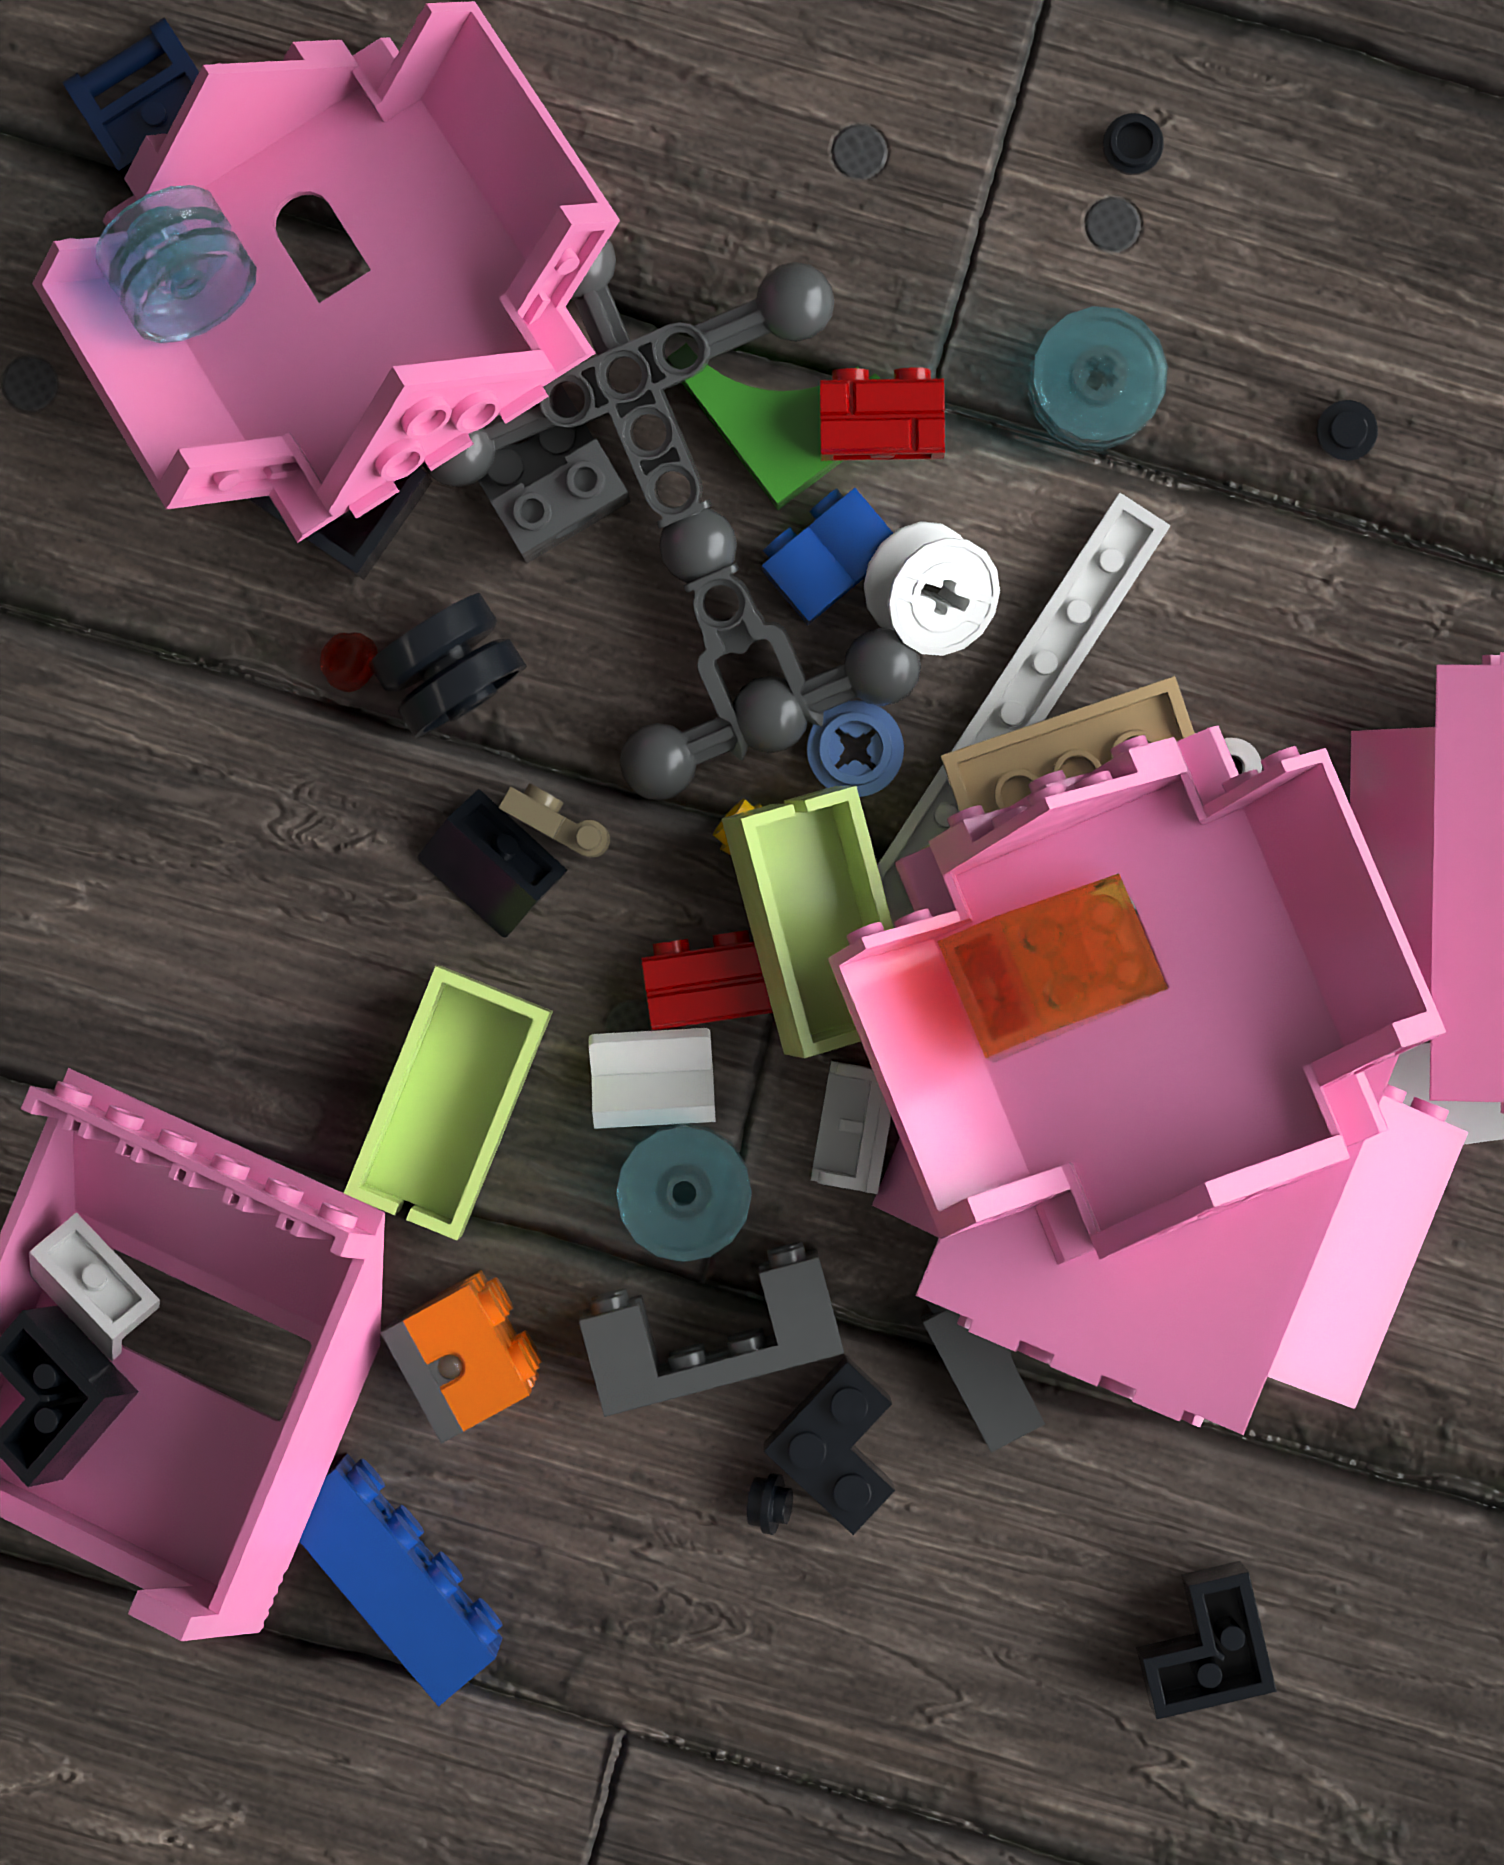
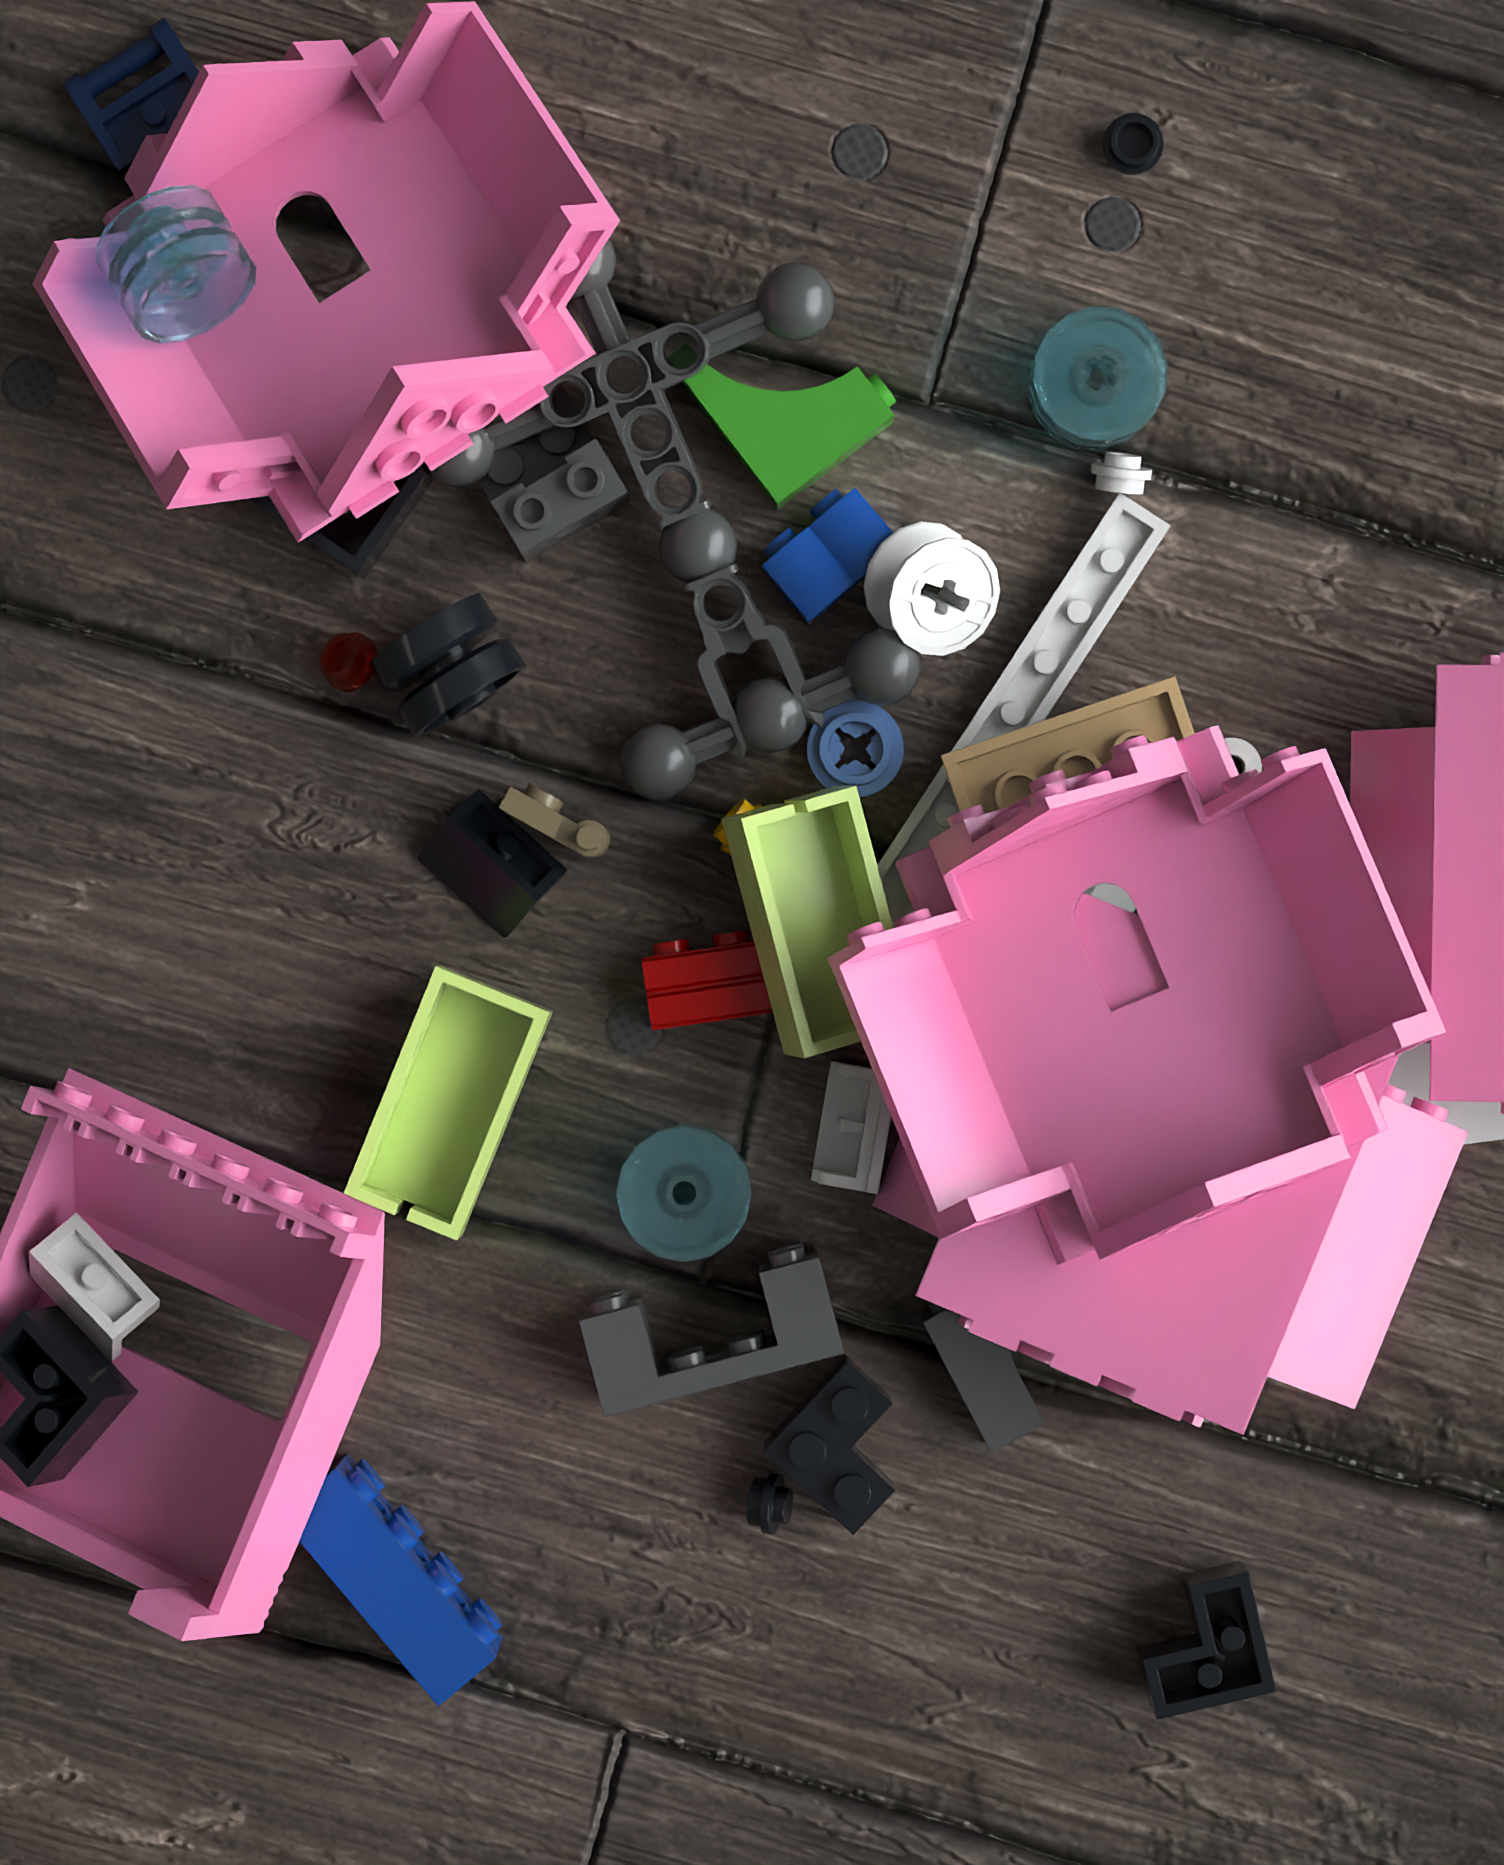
orange piece [381,1270,543,1444] -> none
white panel [589,1028,716,1129] -> none
red brick [820,367,945,461] -> none
clear orange slope [937,873,1169,1063] -> none
black plate [1316,400,1378,462] -> none
none -> white plate [1091,452,1152,494]

